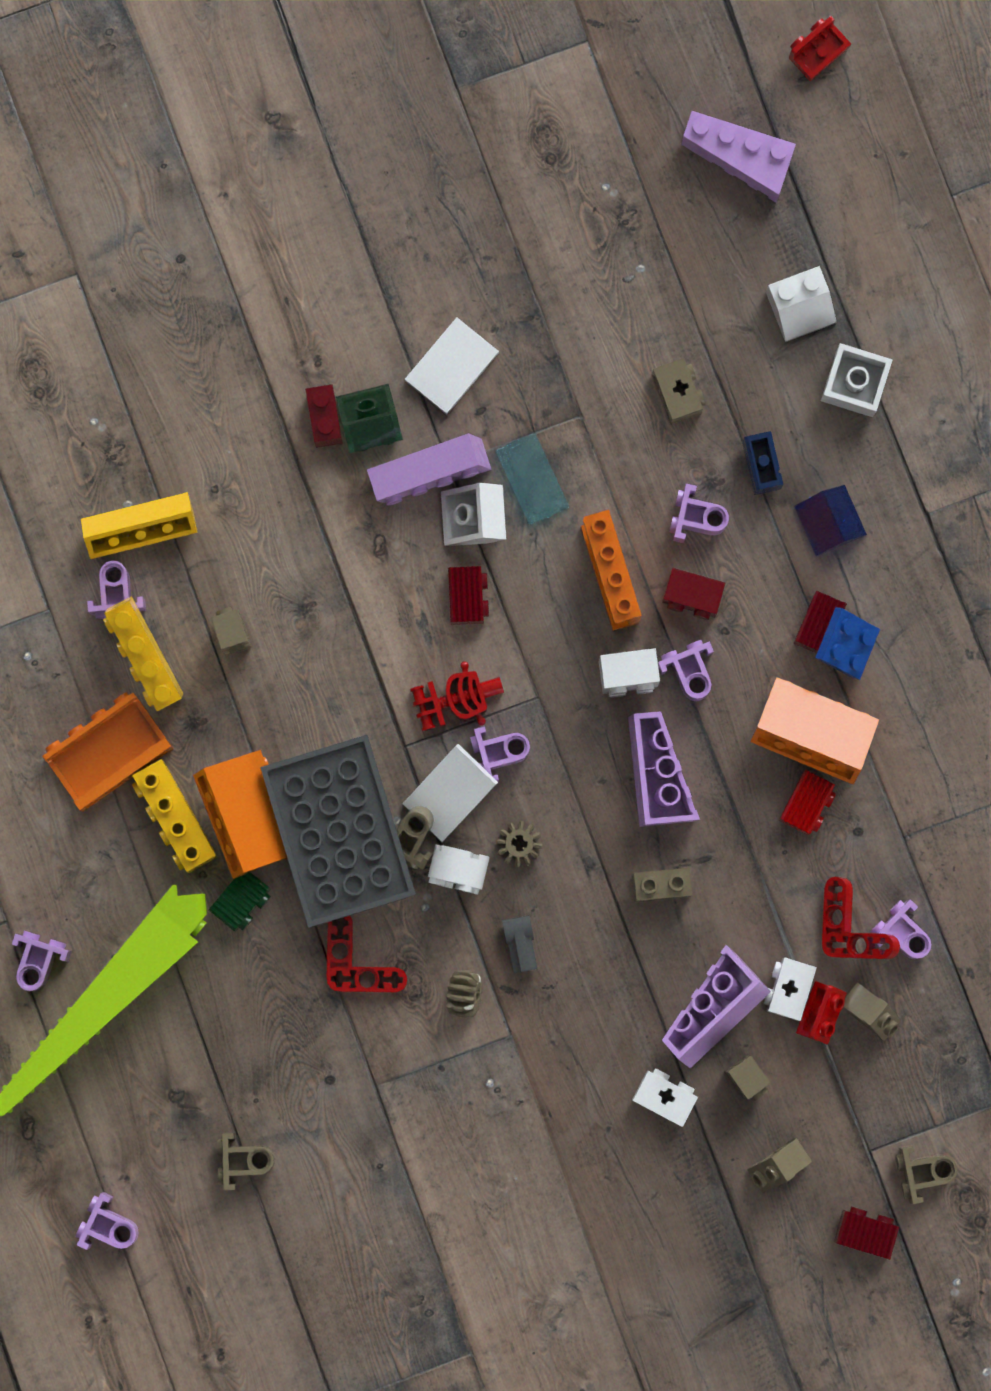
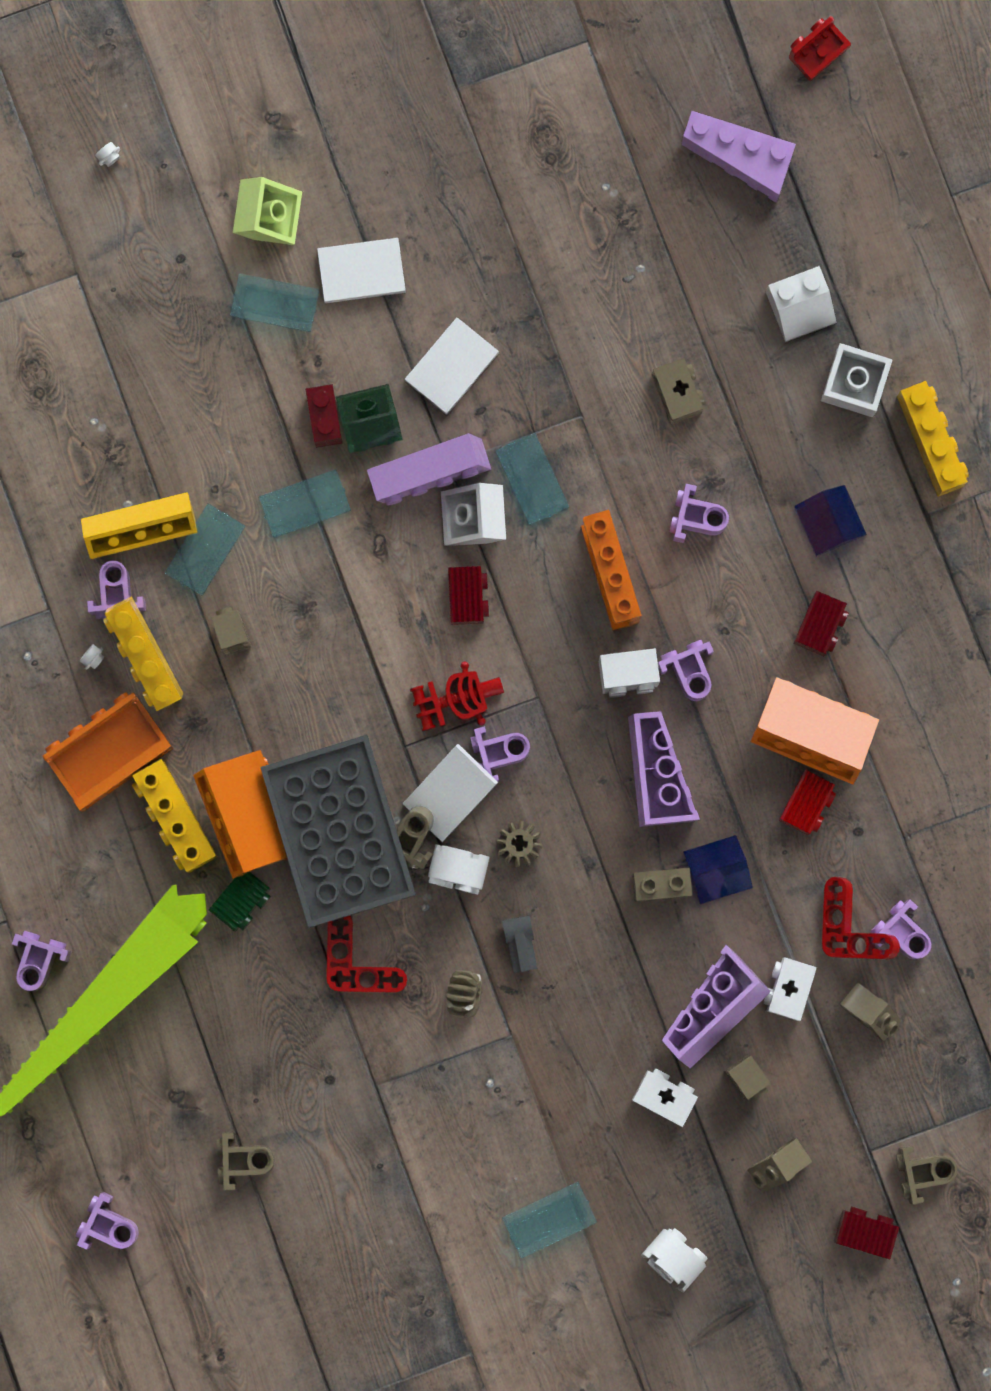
dark red piece [662,568,726,620] -> none
dark blue brick [742,431,784,495] -> none
red bracket [796,981,847,1045] -> none
blue plate [815,607,880,680] -> none
none -> white plate [80,644,105,670]
none -> white plate [95,142,120,167]
none -> clear light blue piece [164,503,246,596]
none -> clear light blue piece [230,273,320,332]
none -> yellowish green slope [233,177,302,245]
none -> clear light blue piece [259,469,351,538]
none -> white tile [317,238,406,303]
none -> clear light blue piece [502,1181,597,1259]
none -> white brick [641,1228,708,1293]
none -> clear blue slope [683,835,753,904]
none -> yellow brick [897,381,969,497]

